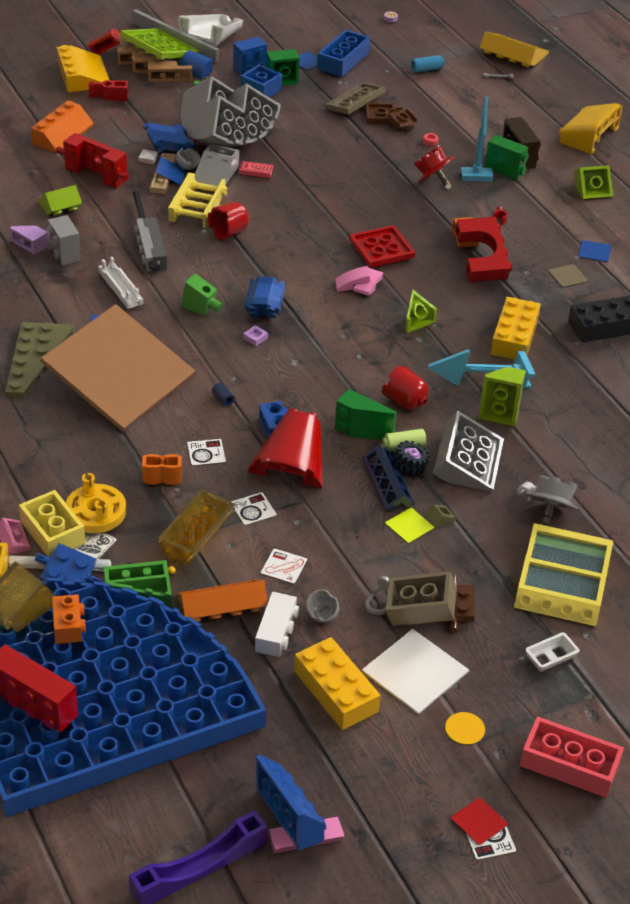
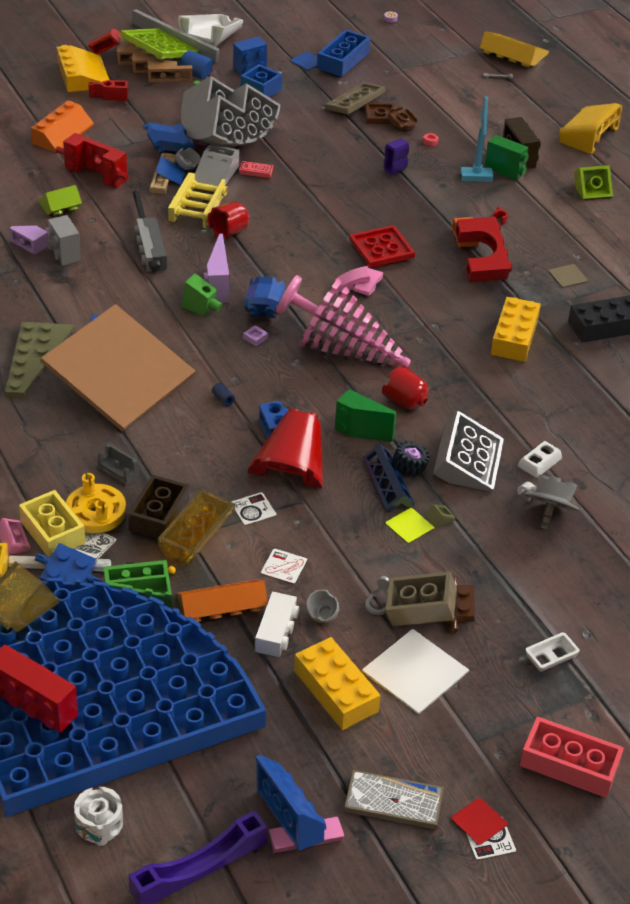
orange brick [52,594,86,644] -> none
white piece [98,257,143,309] -> none
white tile [138,149,158,165] -> none
orange brick [142,454,182,485] -> none
white sticker [187,439,226,465] -> none
green brick [266,49,300,85] -> none
yellowish green brick [382,429,426,452] -> none
lime slope [405,289,437,333] -> none
dark azure brick [411,55,444,73] -> none
red piece [414,145,455,189] -> none
medium azure piece [428,350,536,388] -> none
yellow sticker [445,712,485,744] -> none
lime slope [478,367,526,427] -> none
window [514,523,613,626] -> none
blue sticker [579,240,611,262] -> none
none -> white brick [74,787,123,846]
none -> dark grey hinge [97,443,139,486]
none -> dark brown brick [128,475,189,541]
none -> lavender slope [204,234,229,303]
none -> bright pink plant [276,275,411,367]
none -> tile [344,770,444,830]
none -> dark purple brick [384,138,409,175]
none -> white piece [518,441,562,478]

